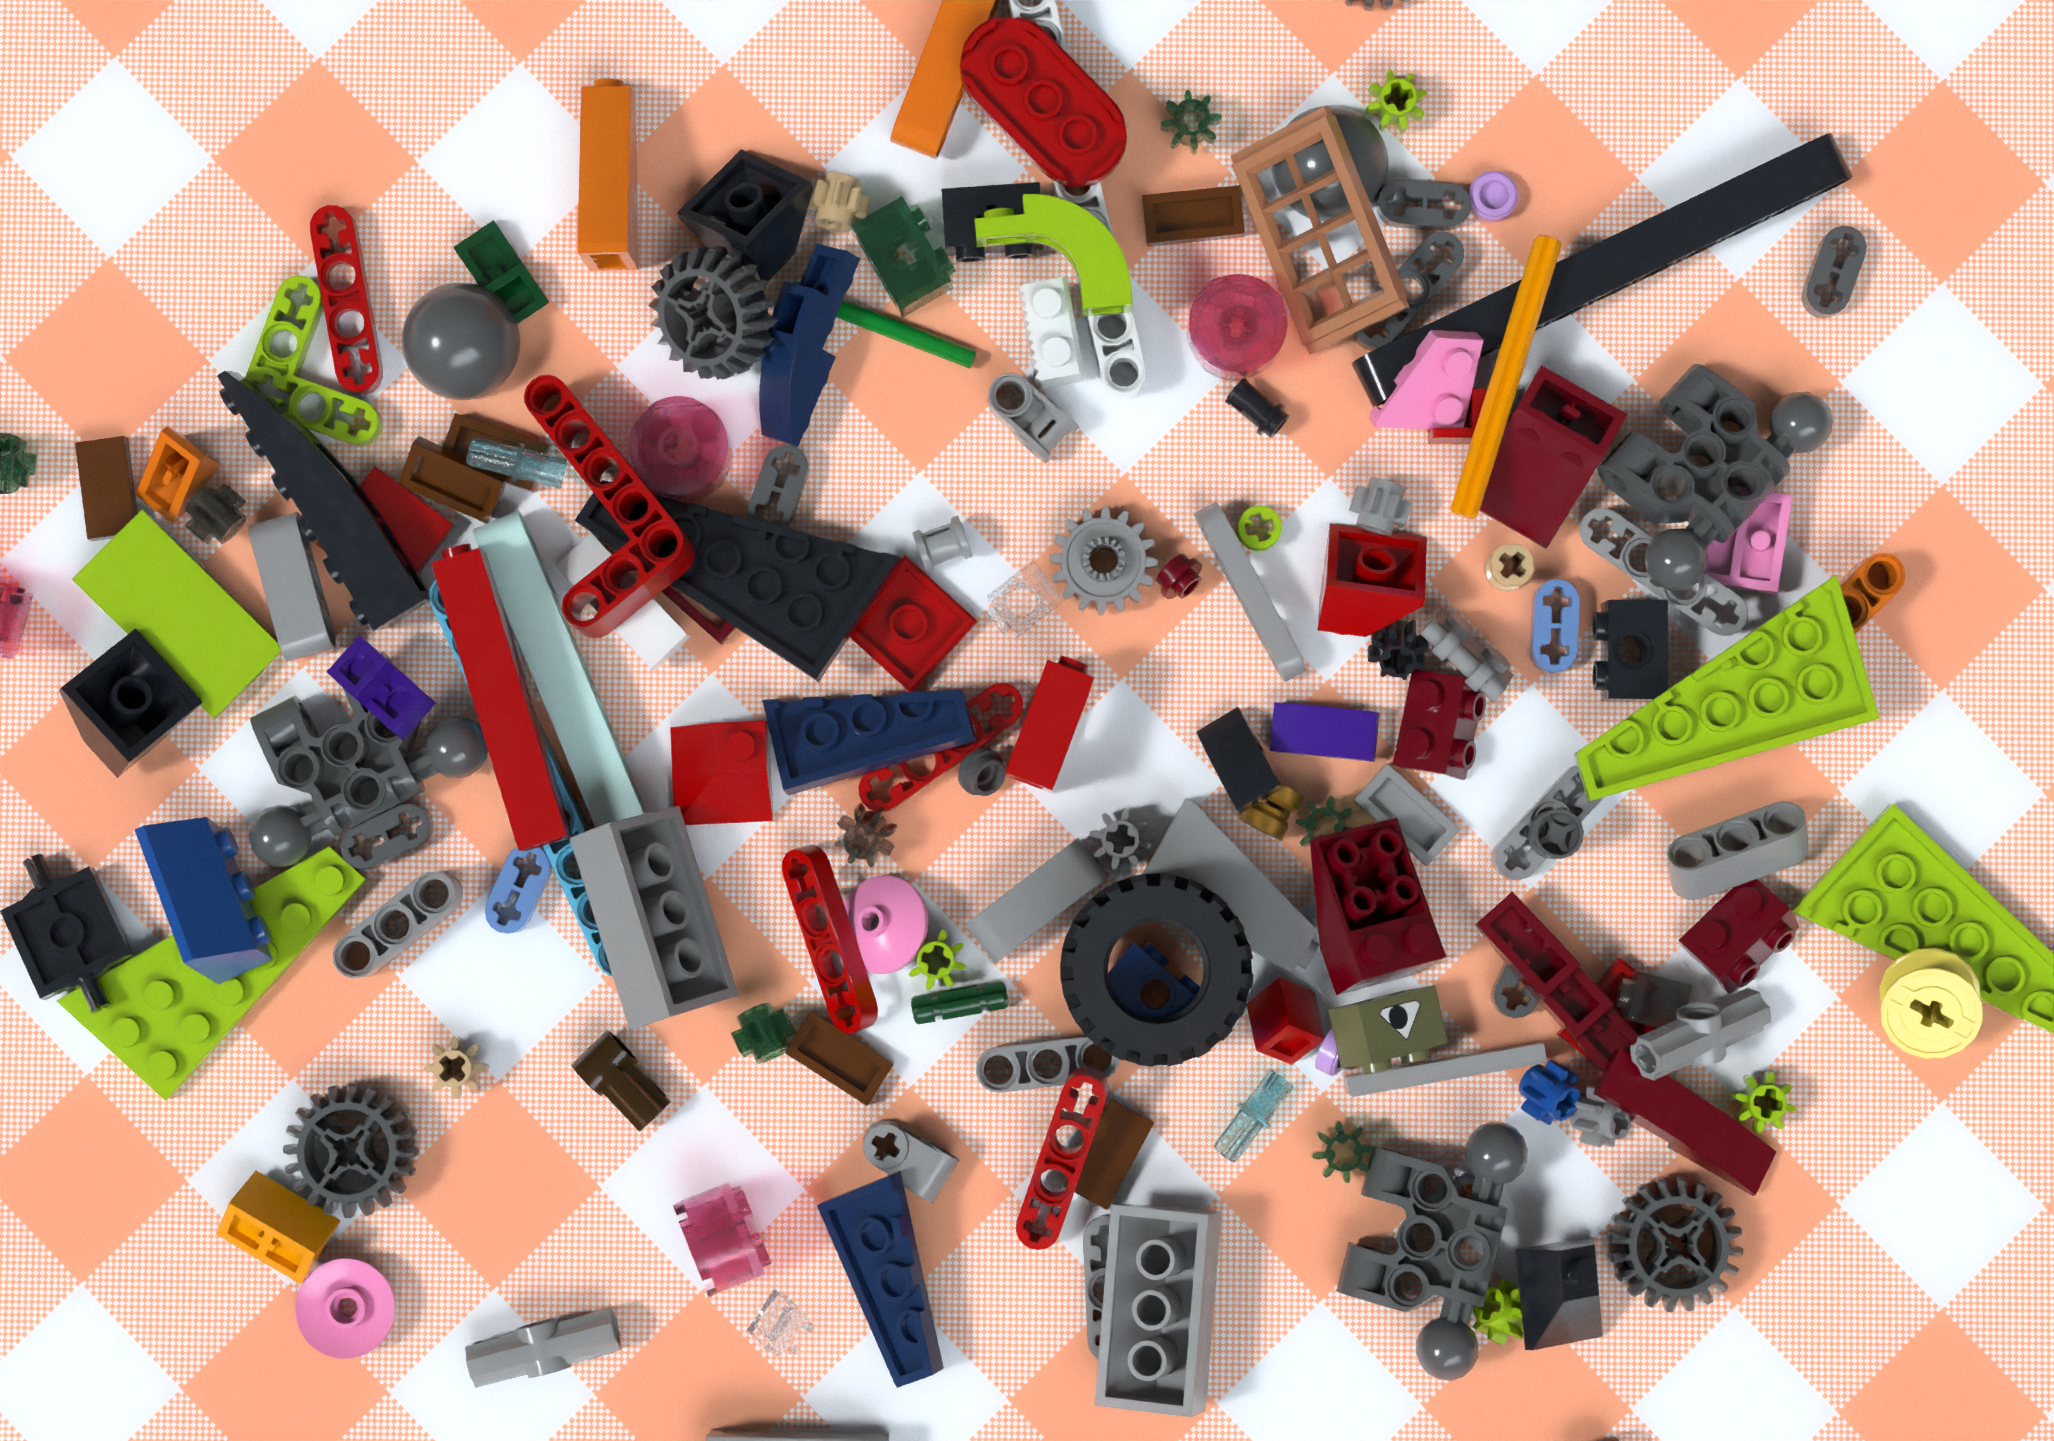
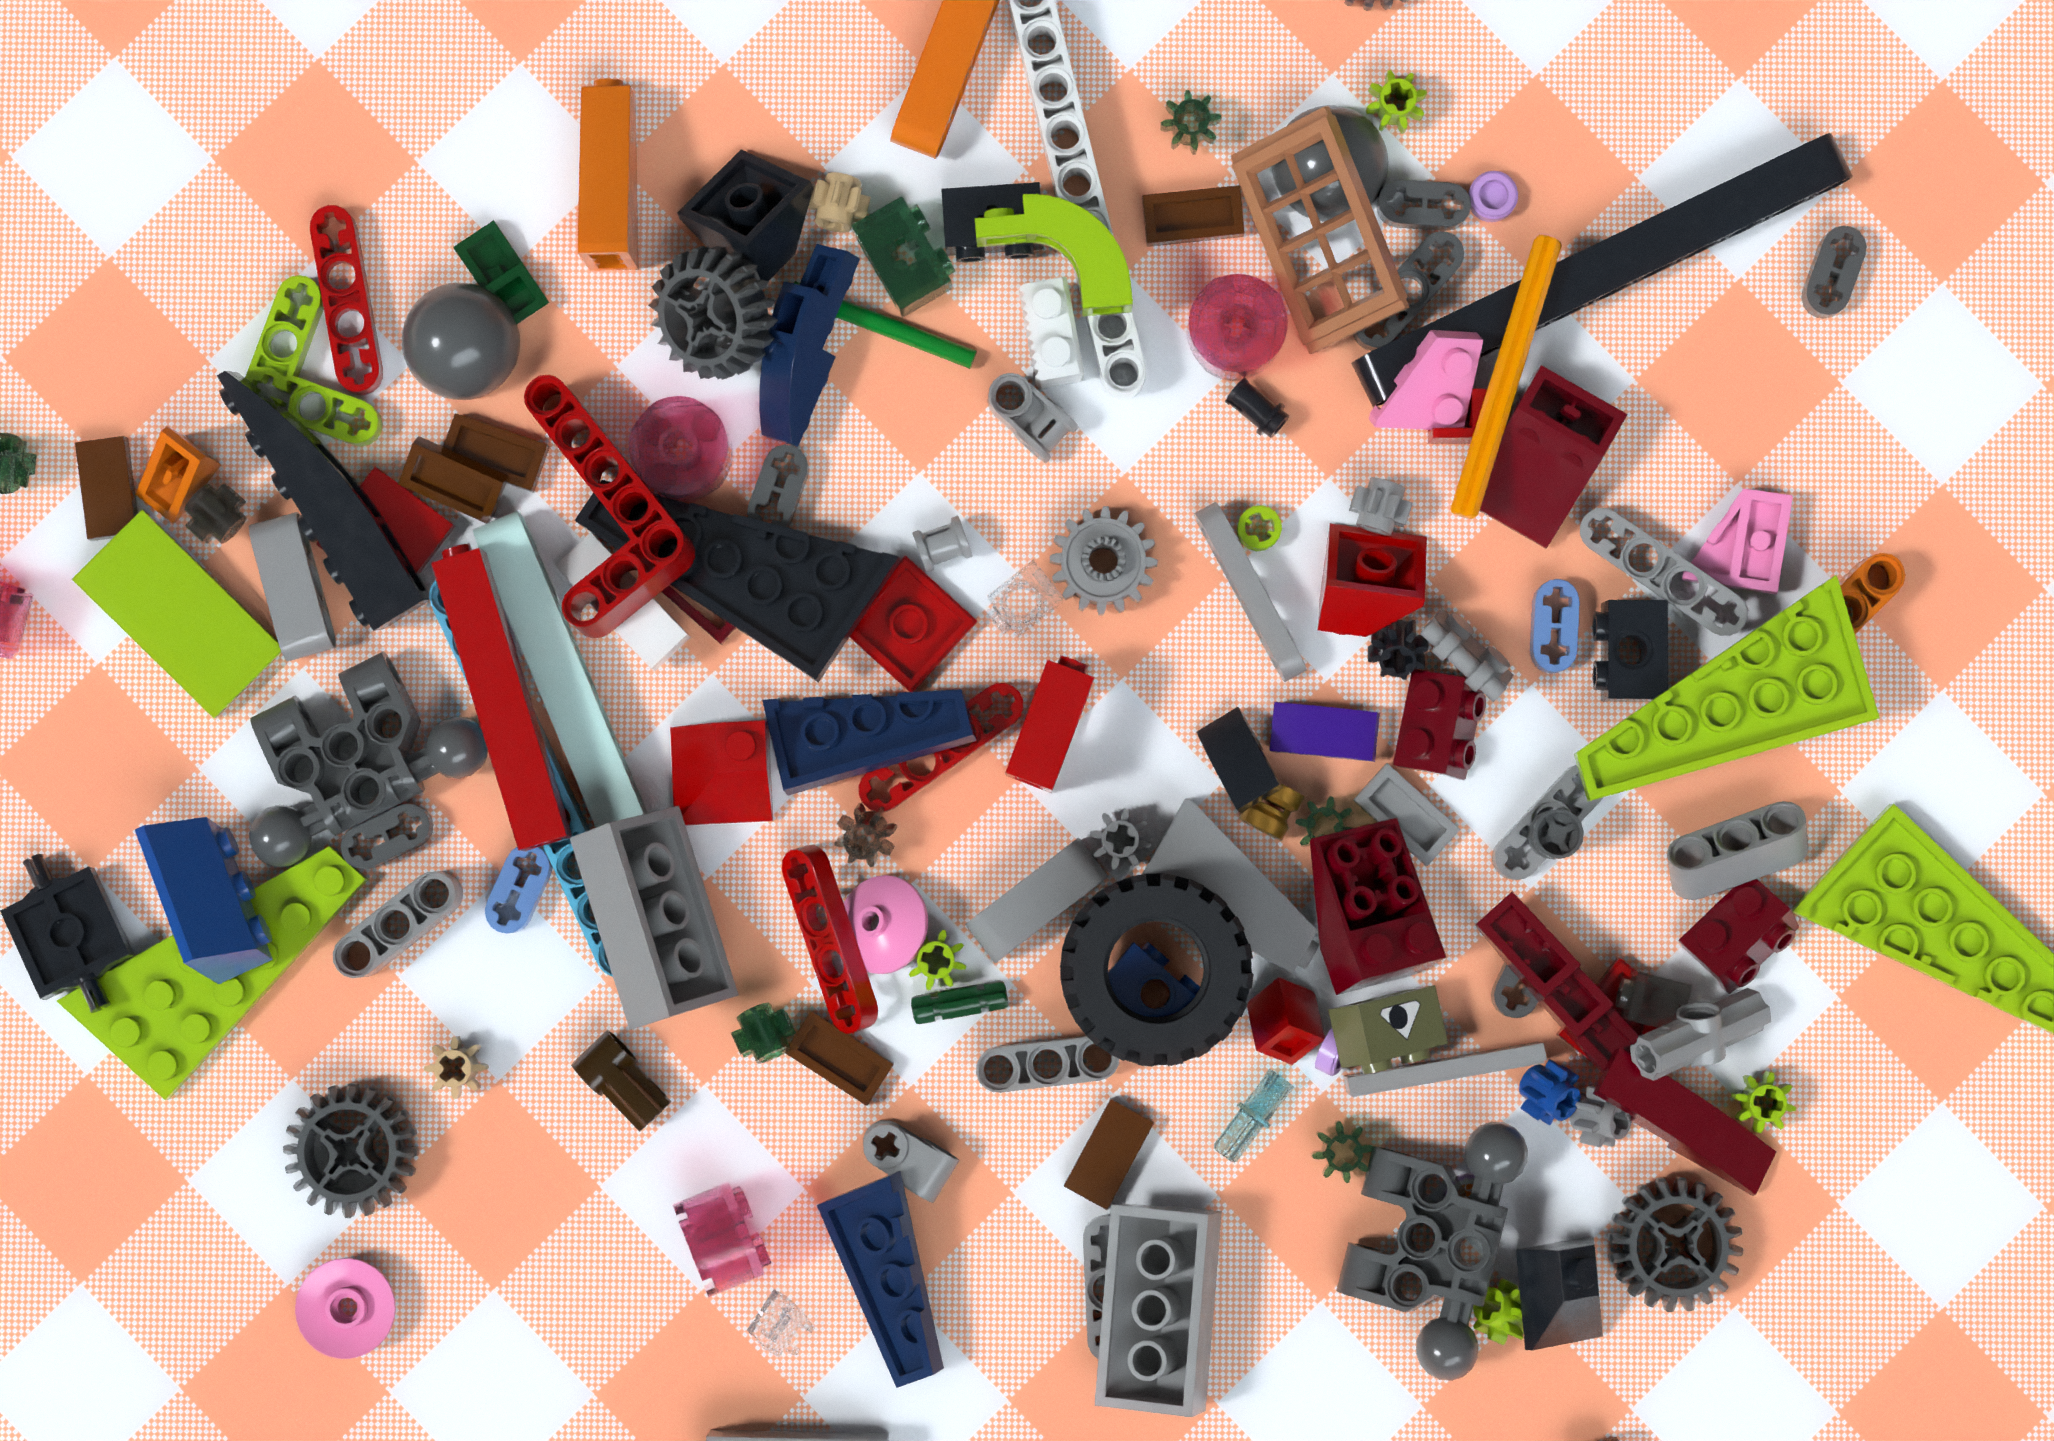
black slope [59,628,202,778] -> none
light orange hinge [216,1170,341,1284] -> none
dark purple slope [327,635,436,740] -> none
light grey piece [465,1307,622,1388] -> none
clear light blue axle [466,437,567,490] -> none
dark grey plate [958,747,1006,796] -> none
red tile [960,17,1127,187] -> none
red beam [1015,1067,1109,1250] -> none
dark red plate [1156,554,1202,599] -> none
tan bush [1484,544,1534,592] -> none
dark grey connector [1597,364,1833,591] -> none
light yellow piece [1879,948,1983,1059] -> none

